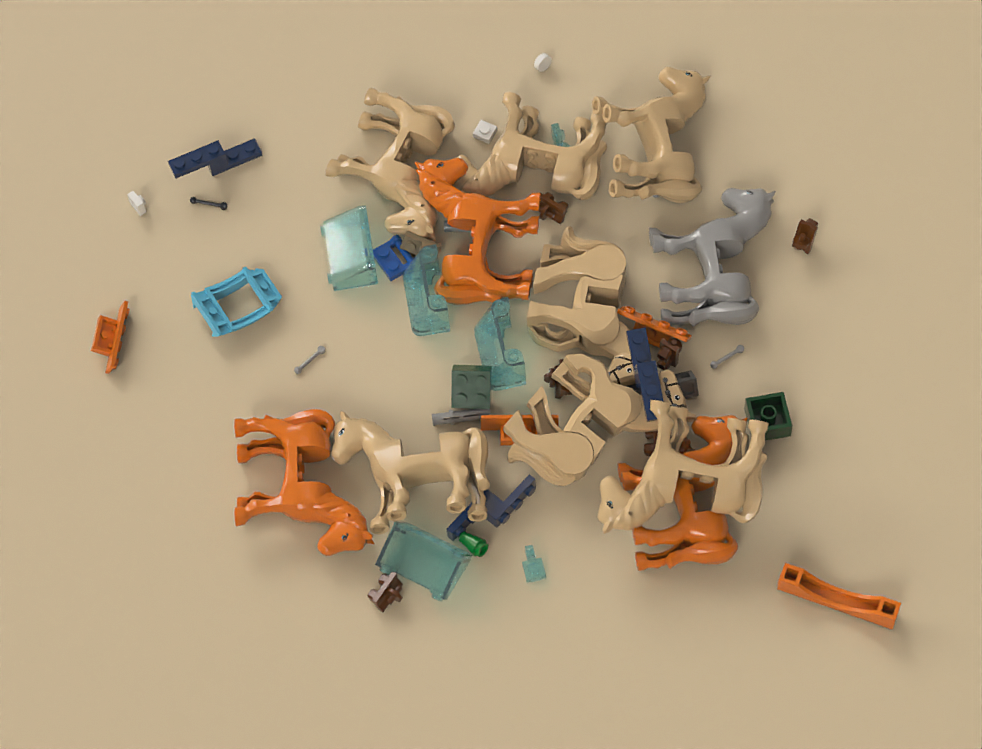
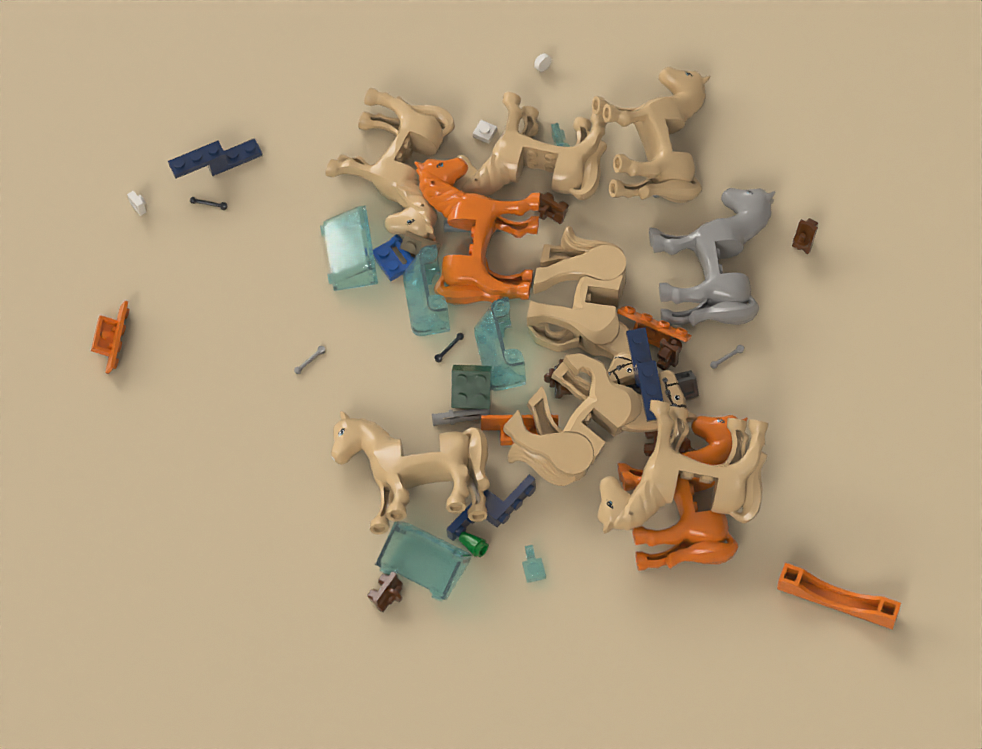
medium azure wedge [191,267,282,337] -> none
orange animal [234,409,375,556] -> none
dark green brick [744,392,792,441] -> none
none -> black hinge [434,333,464,363]

